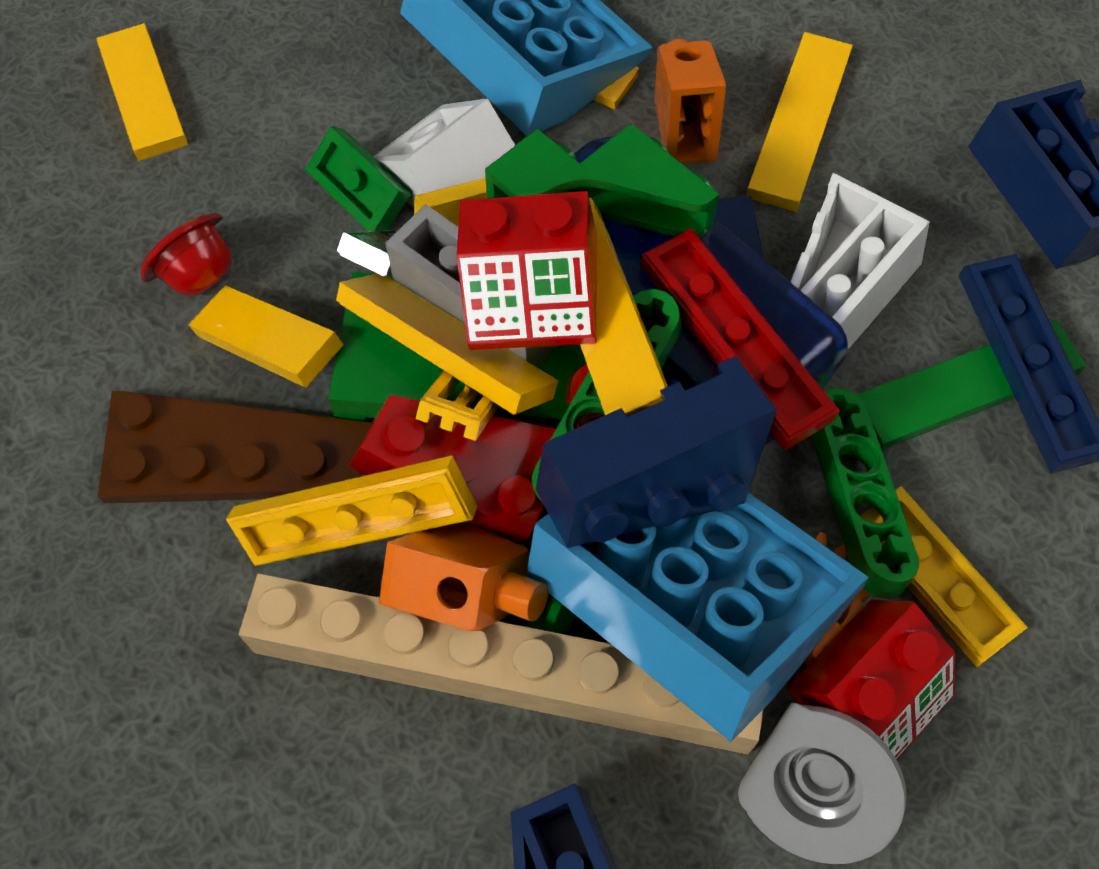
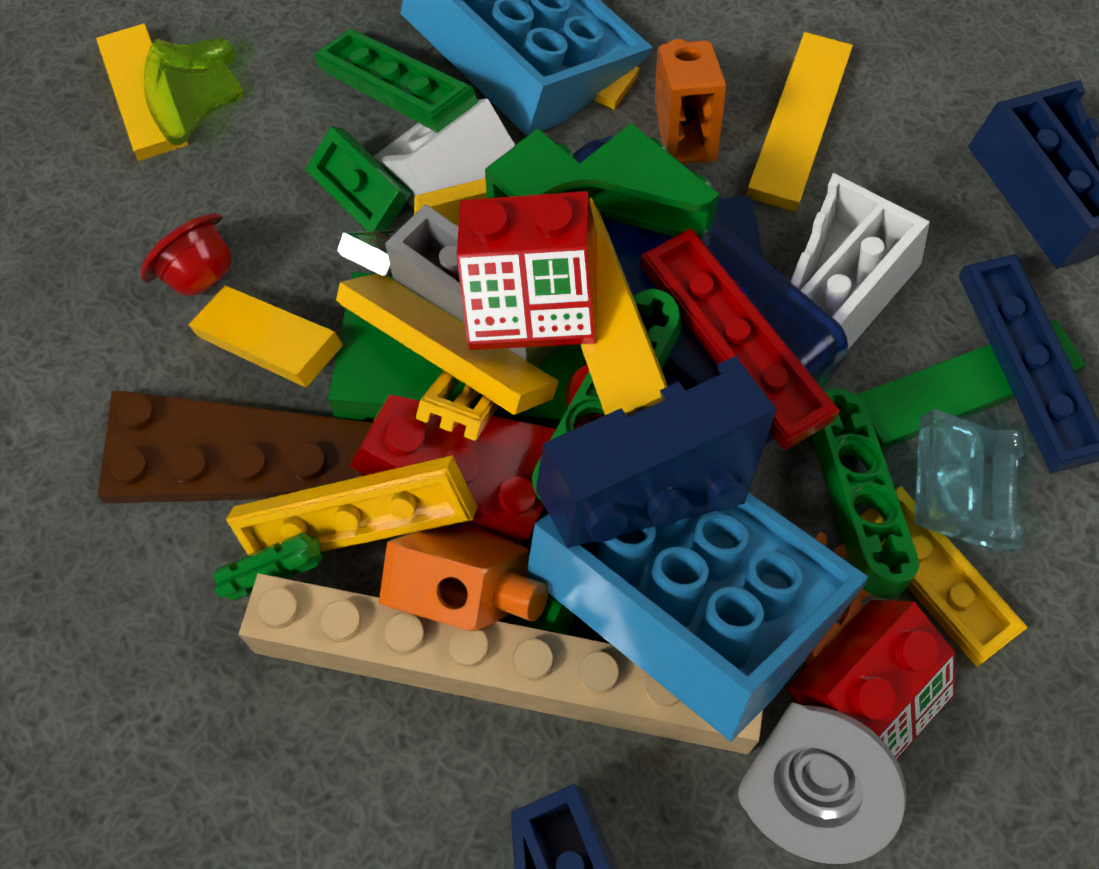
none -> clear neon green arm [143,37,244,145]
none -> green axle [213,532,322,600]
none -> green tile [314,28,478,133]
none -> clear light blue plate [914,409,1024,552]

